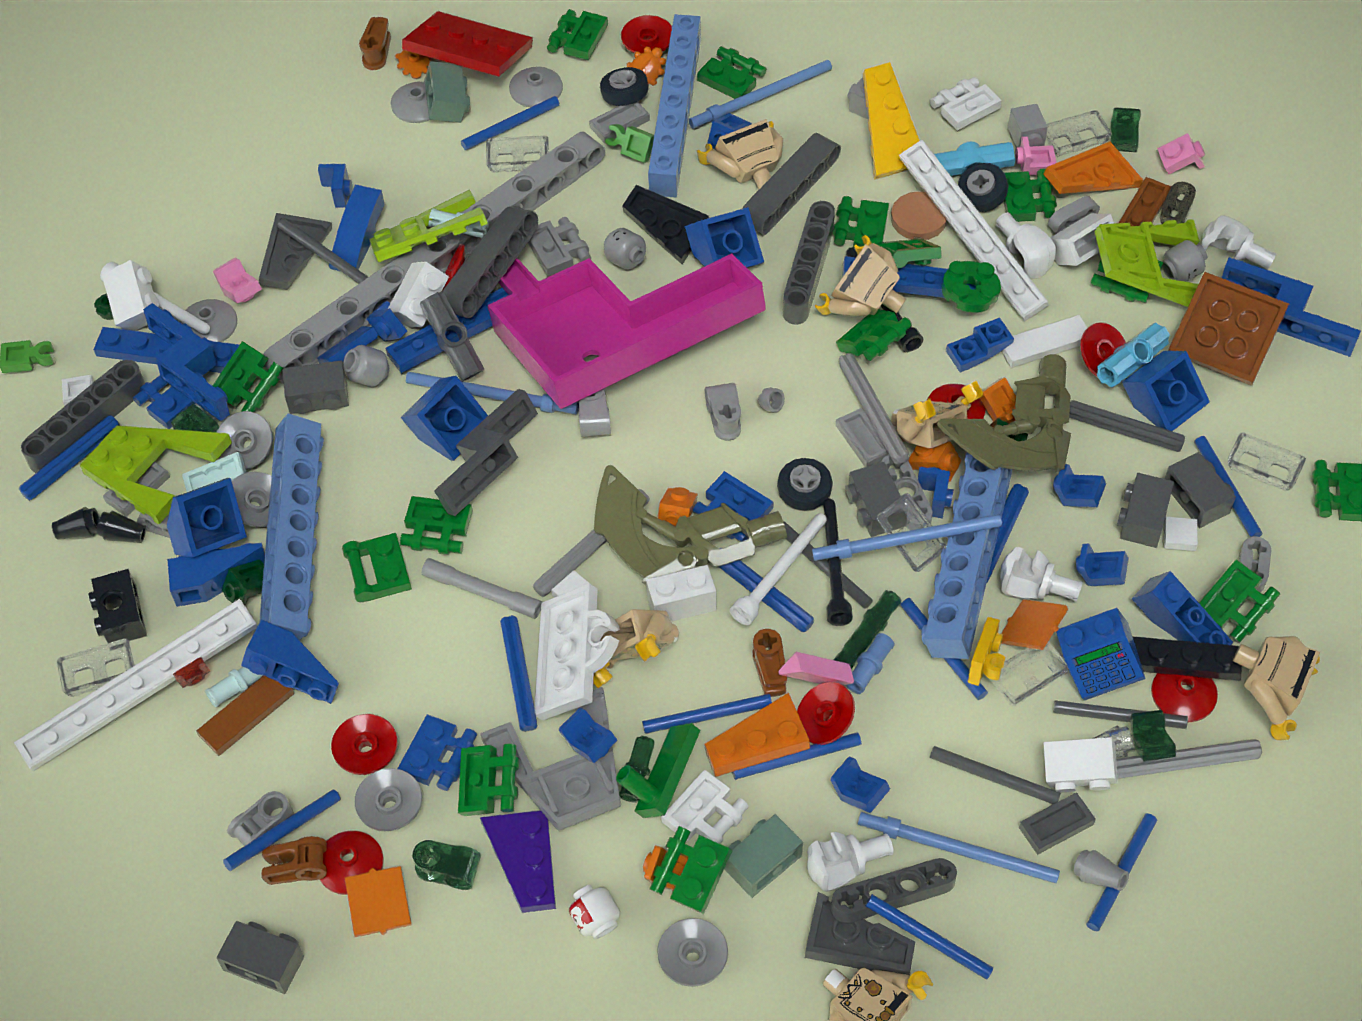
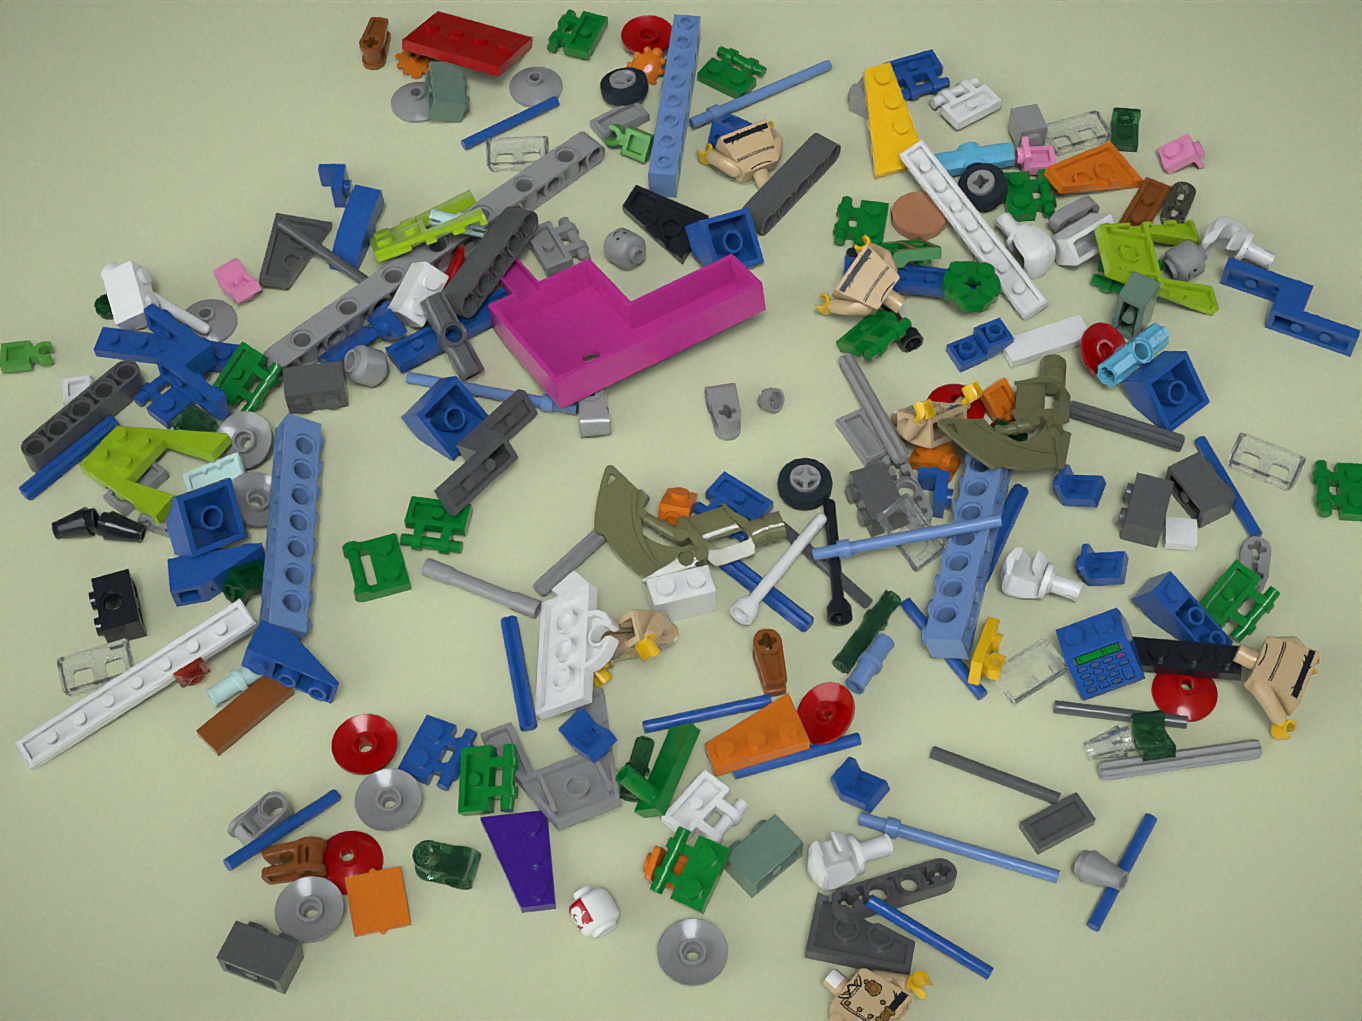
bright pink slope [779,652,854,685] -> none
dark grey beam [783,201,835,325] -> none
orange piece [1001,600,1068,650] -> none
white piece [1044,737,1118,792] -> none
dark orange plate [1168,272,1289,386] -> none
none -> light grey dish [275,876,344,943]
none -> blue plate [883,49,950,101]
none -> sand green brick [1111,271,1161,341]

